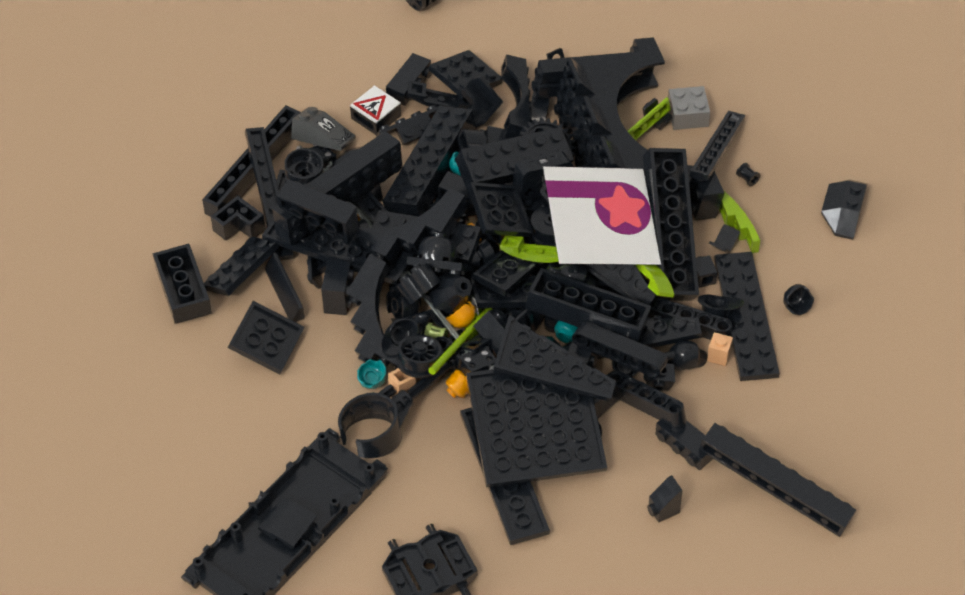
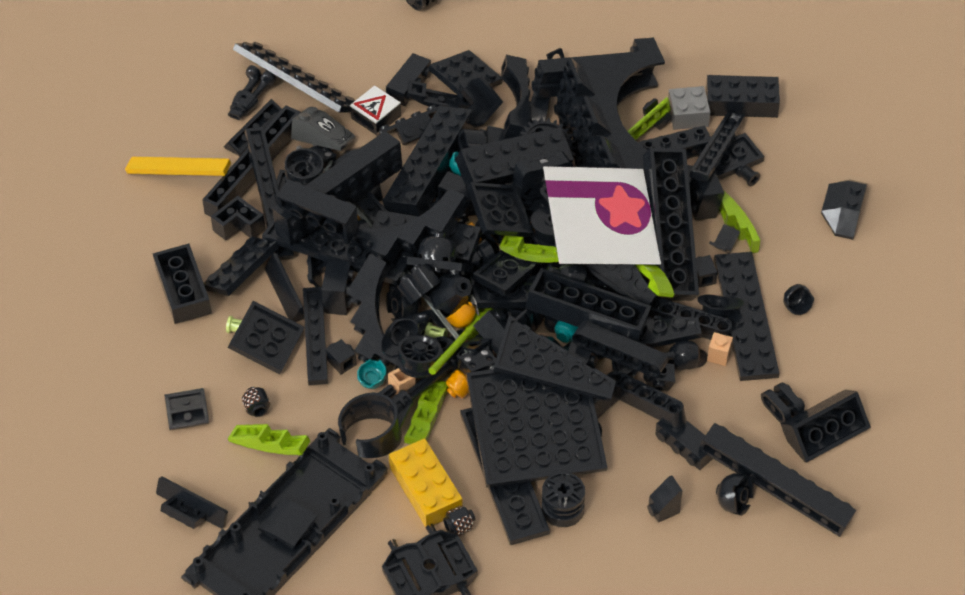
none -> yellow tile [125,157,231,176]
none -> black bracket [156,476,228,529]
none -> black slope [164,388,209,430]
none -> black slope [224,99,282,156]
none -> yellowish green bush [226,316,242,333]
none -> black piece [228,65,277,120]
none -> lime slope [228,424,310,455]
none -> black plate [233,42,356,113]
none -> black head [242,387,270,417]
none -> black plate [303,287,328,385]
none -> black brick [326,339,357,375]
none -> yellow brick [388,438,463,527]
none -> lime slope [404,380,448,444]
none -> black head [443,505,476,536]
none -> black wheel [542,472,585,527]
none -> black brick [638,125,711,159]
none -> black plate [698,133,765,180]
none -> black brick [706,75,780,118]
none -> black cylinder [716,473,754,516]
none -> black brick [761,382,805,423]
none -> black slope [781,389,871,463]

